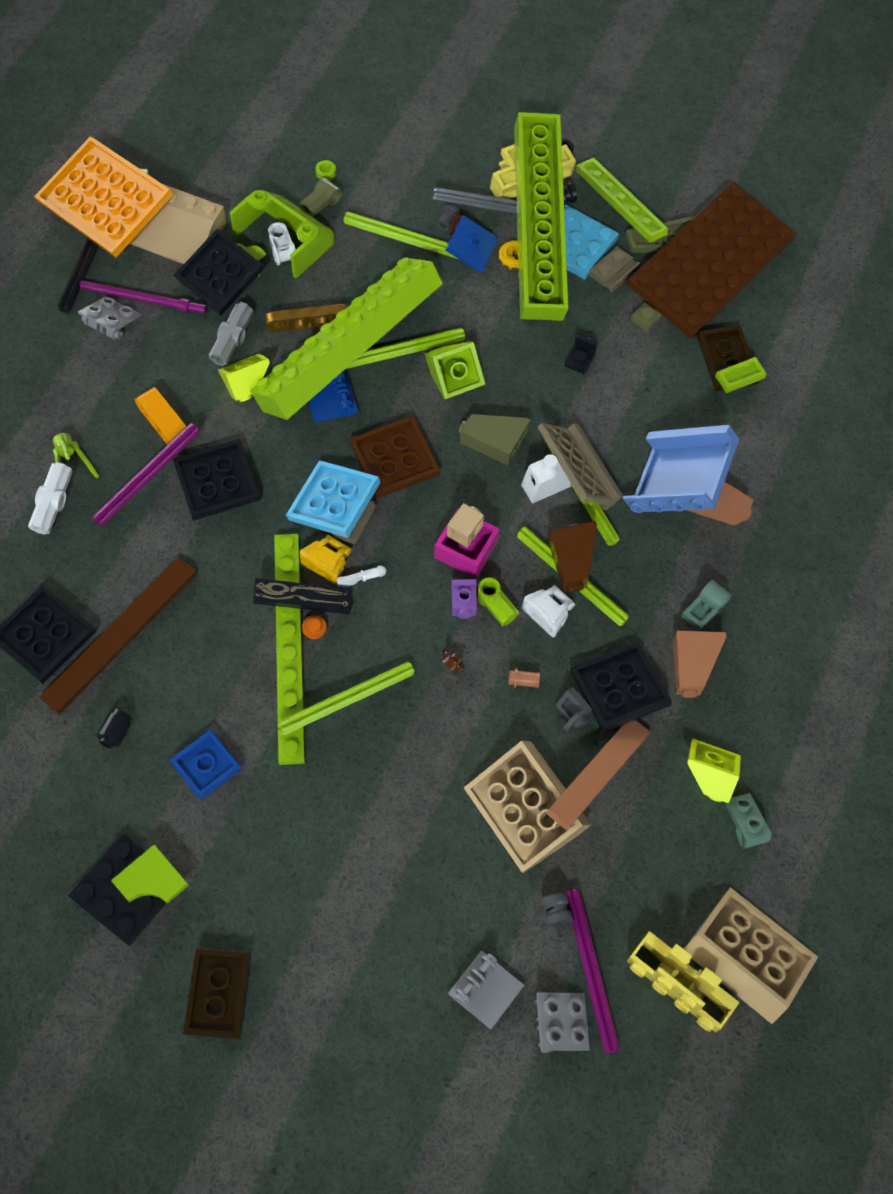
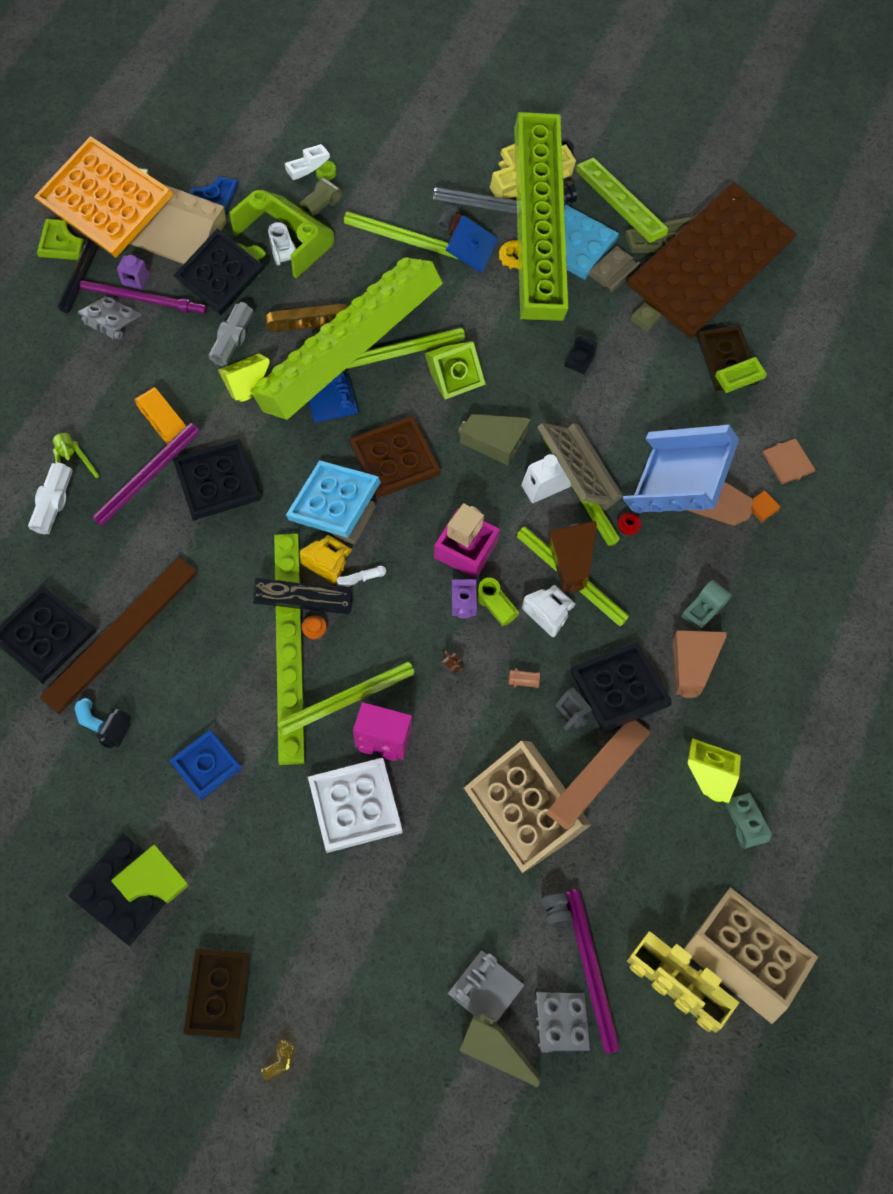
none -> lime tile [37,219,85,260]
none -> medium azure arm [74,698,104,732]
none -> medium lavender brick [117,255,150,290]
none -> blue tile [189,176,239,216]
none -> clear yellow arm [261,1040,294,1082]
none -> white slope [285,144,330,180]
none -> white plate [308,758,402,853]
none -> dark pink brick [353,702,412,761]
none -> olive slope [459,1013,541,1087]
none -> red plate [617,513,641,535]
none -> orange tile [751,490,780,523]
none -> nougat piece [762,438,815,484]

